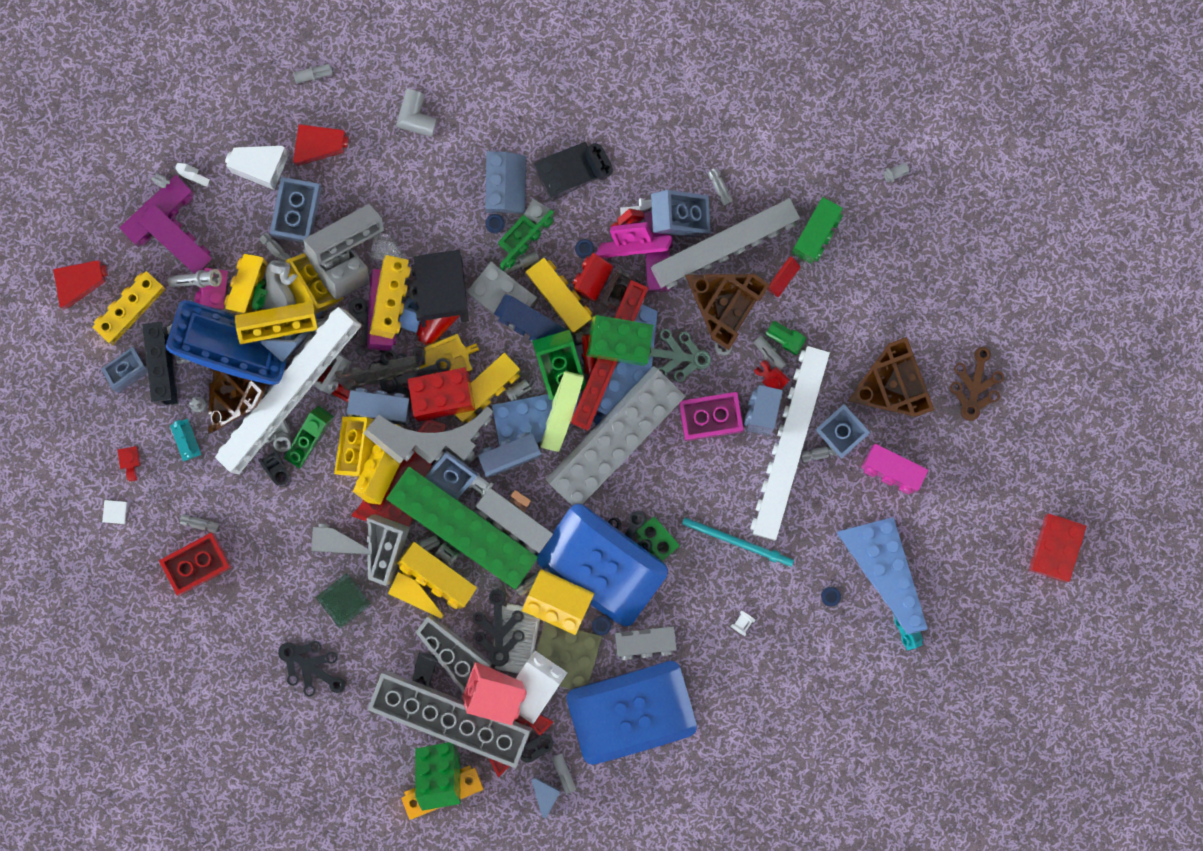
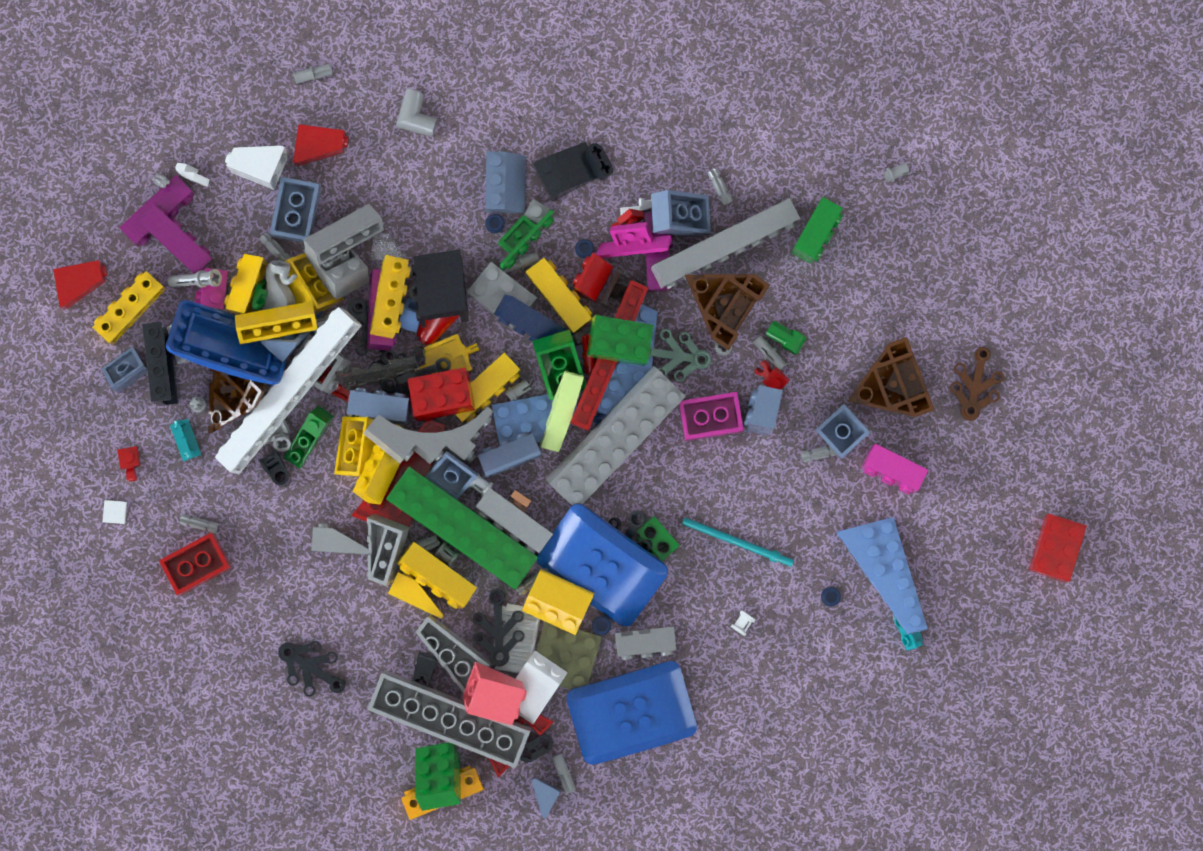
clear green brick [315,573,373,629] -> none
white brick [750,346,830,541] -> none
red slope [767,256,800,297] -> none

